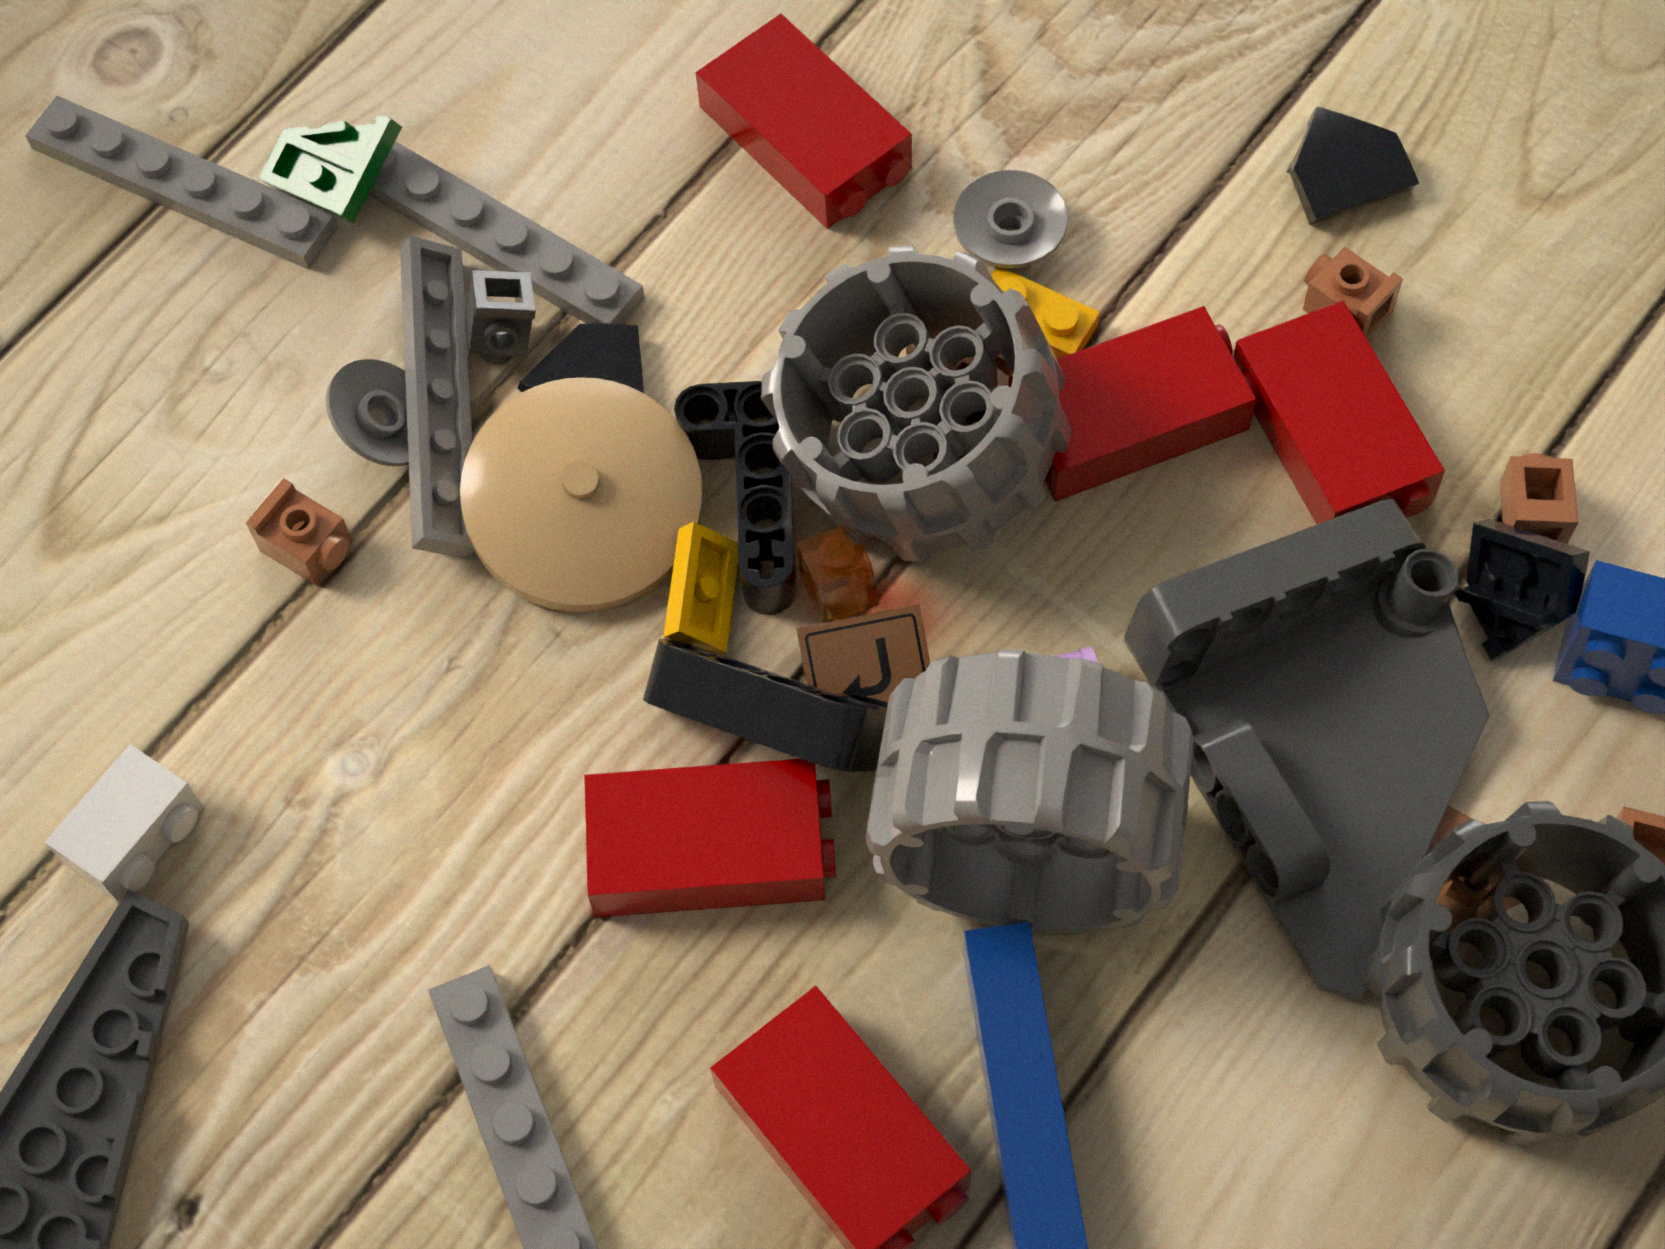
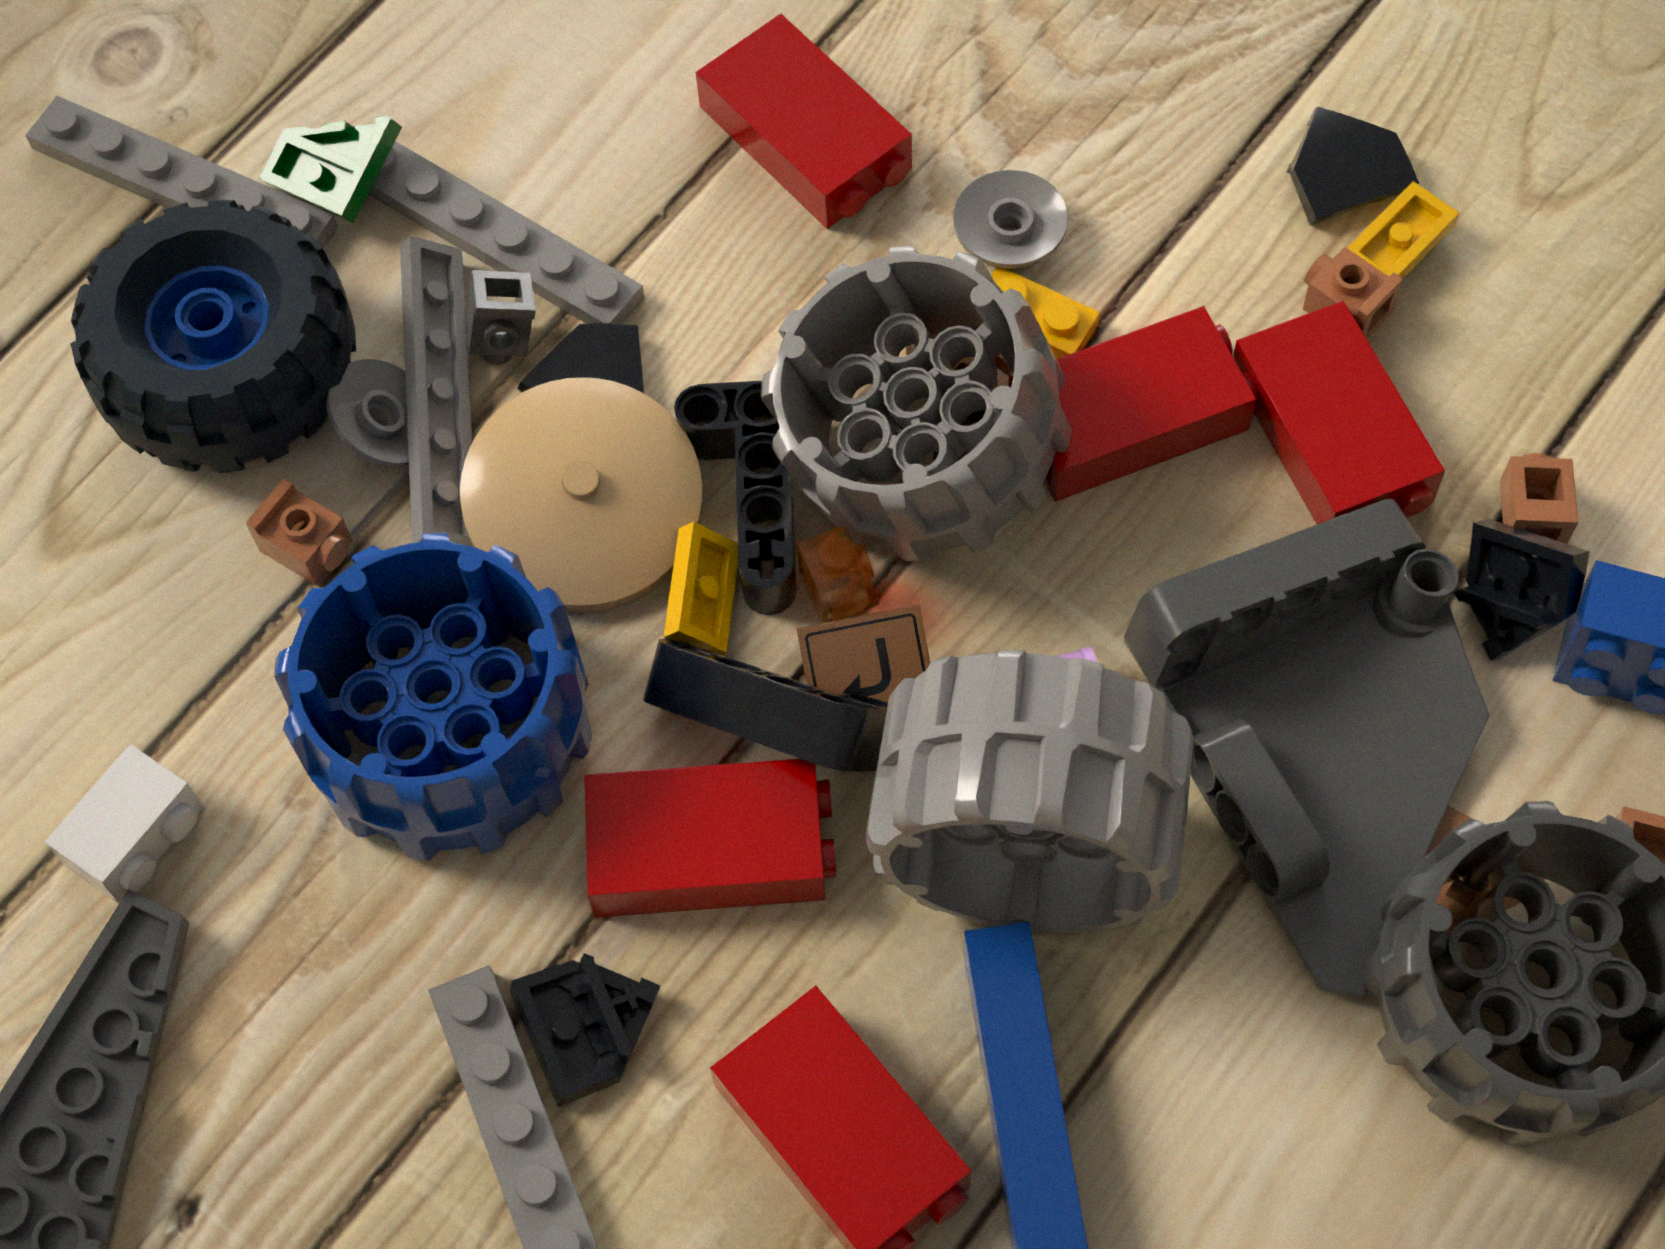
none -> black wheel [70,199,356,473]
none -> blue wheel [274,533,592,861]
none -> black slope [510,953,661,1107]
none -> yellow plate [1347,181,1460,279]

